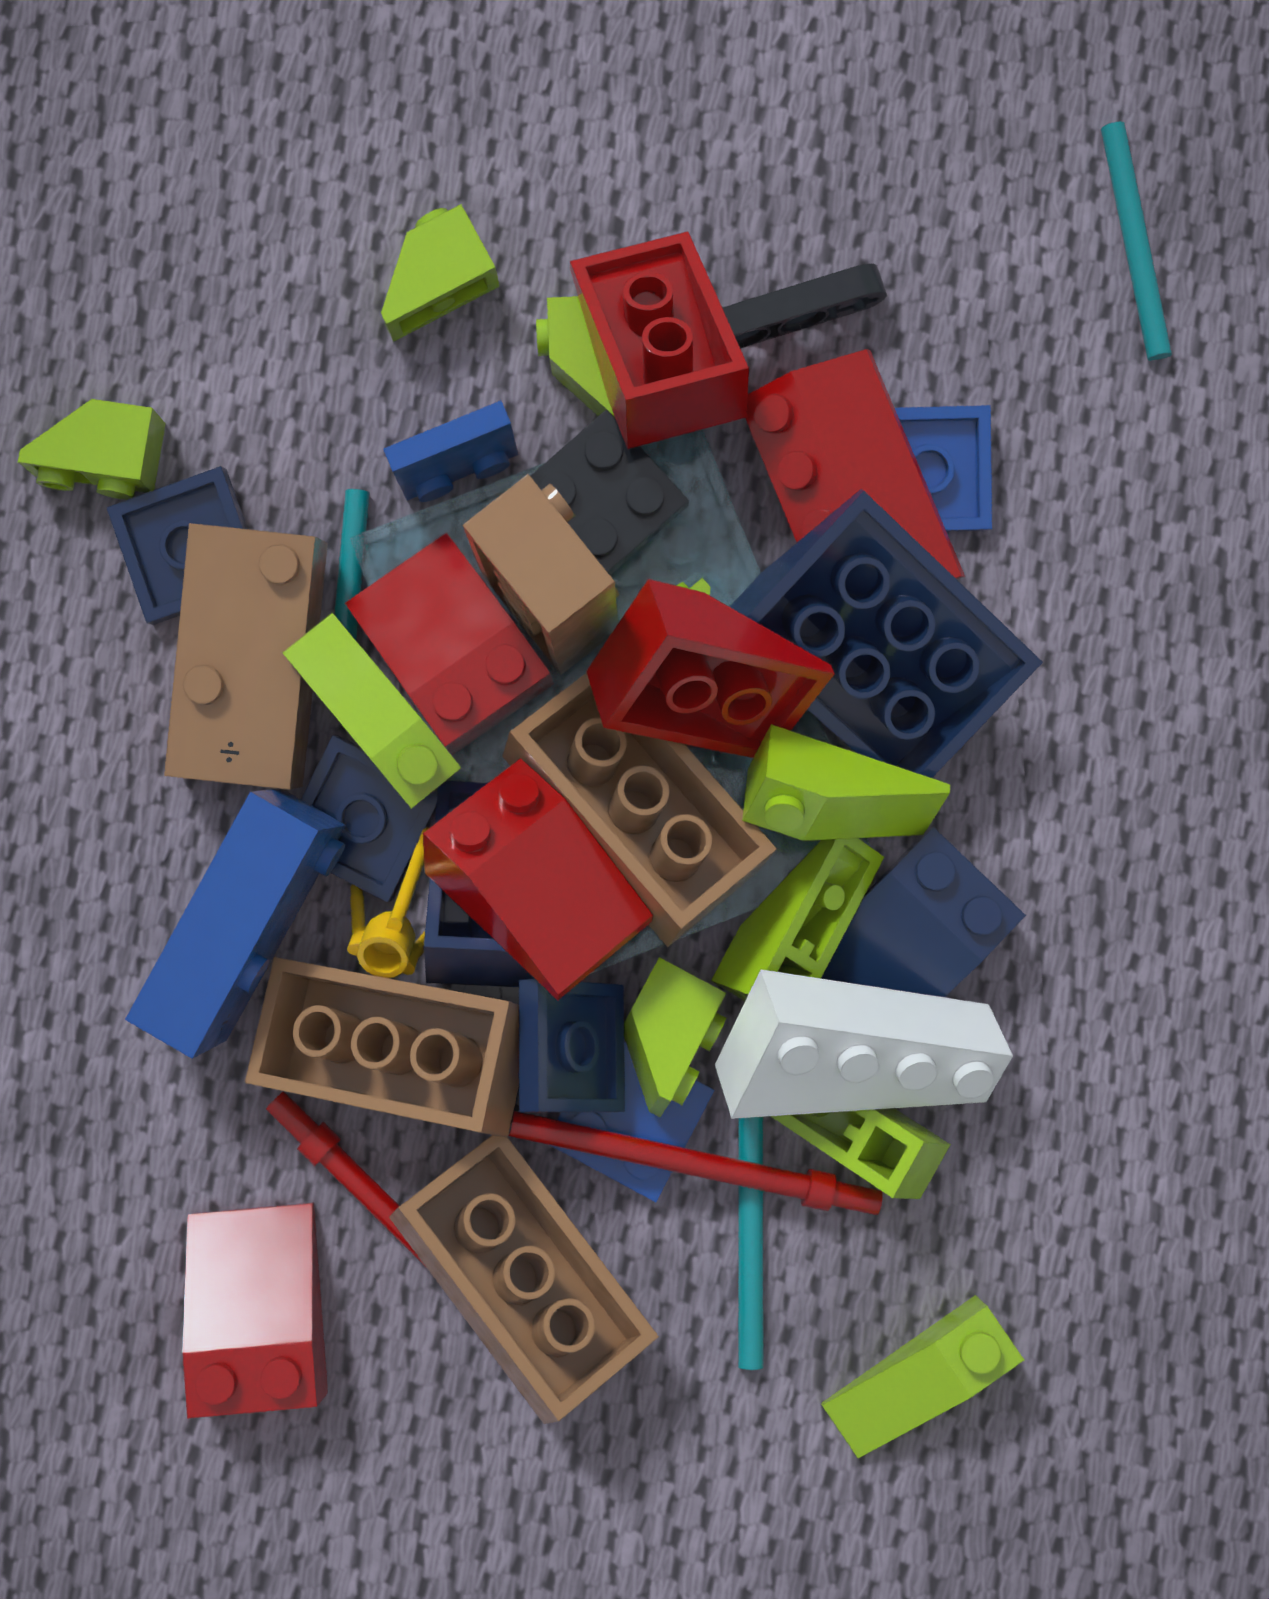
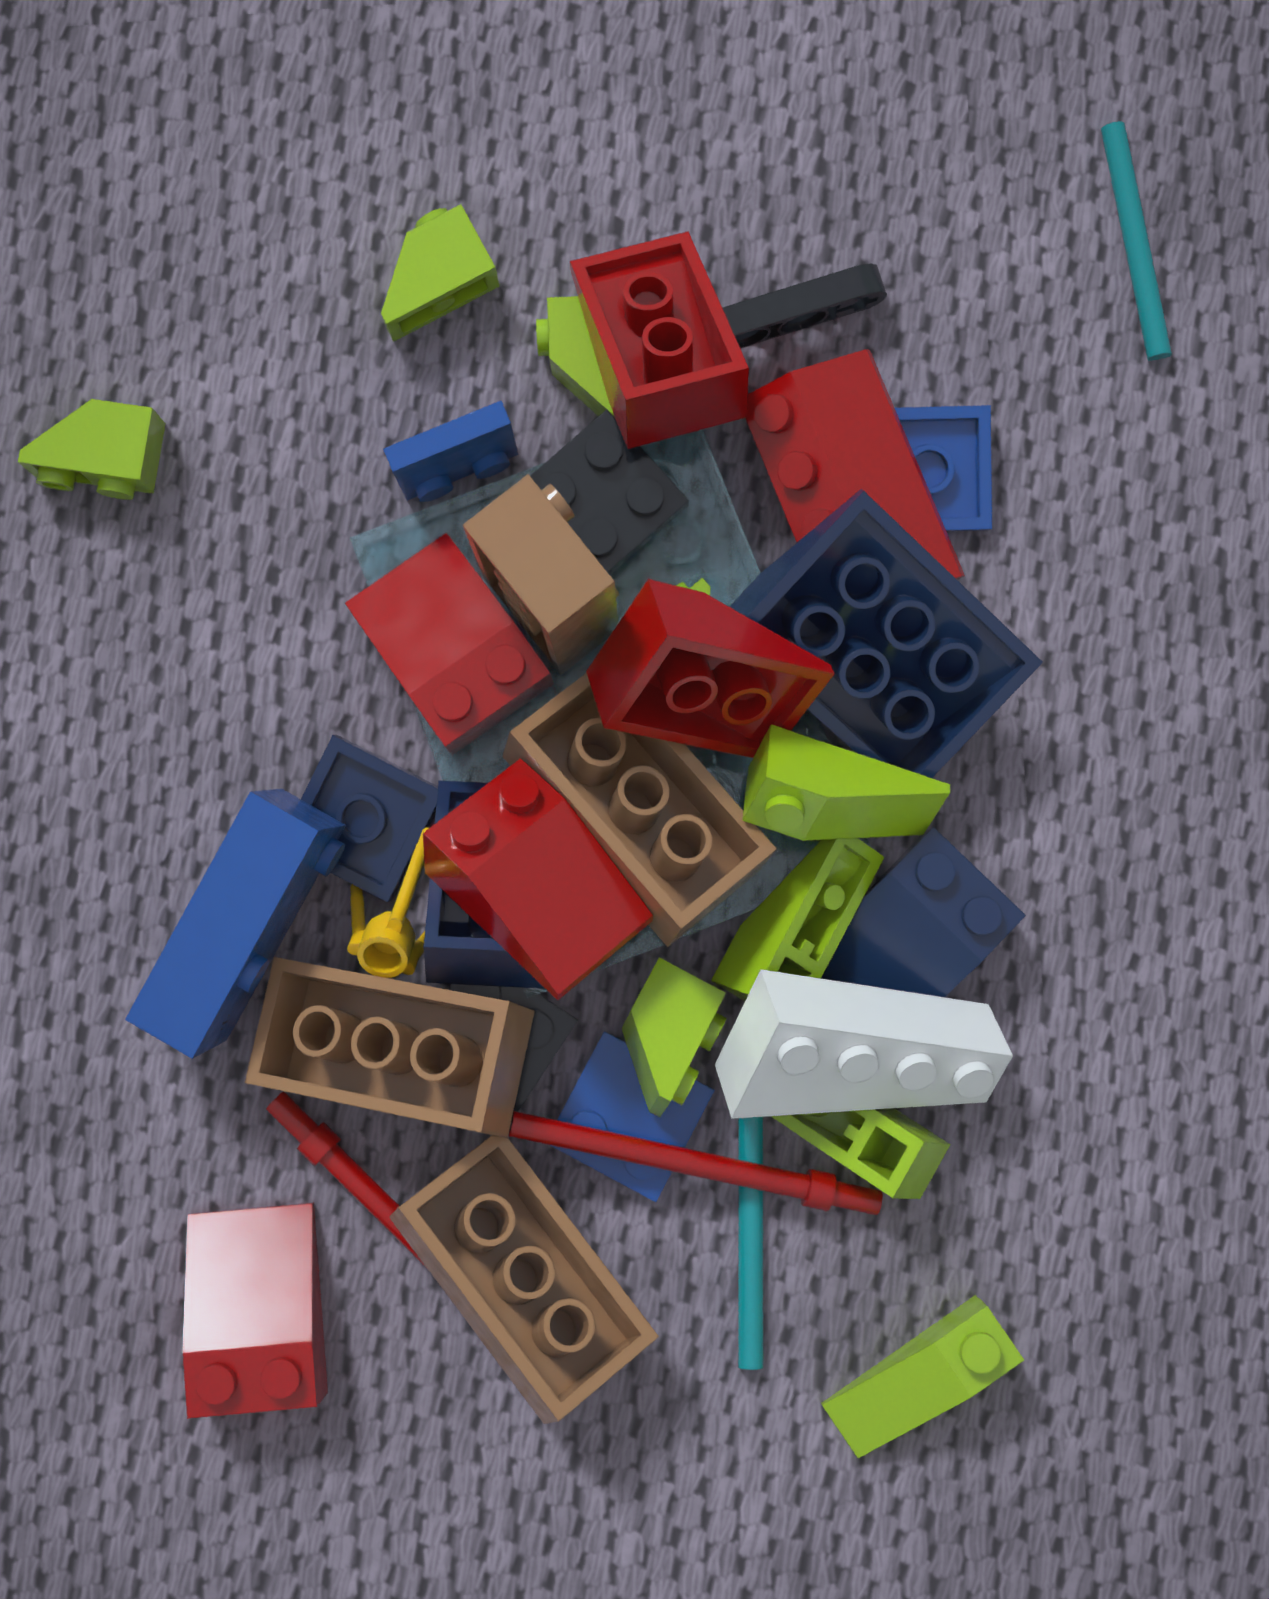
dark blue plate [106,466,247,625] -> none
medium nougat brick [164,523,328,790] -> none
lime slope [282,613,461,809] -> none
teal bar [334,489,370,641] -> none
dark blue plate [519,979,625,1112] -> none

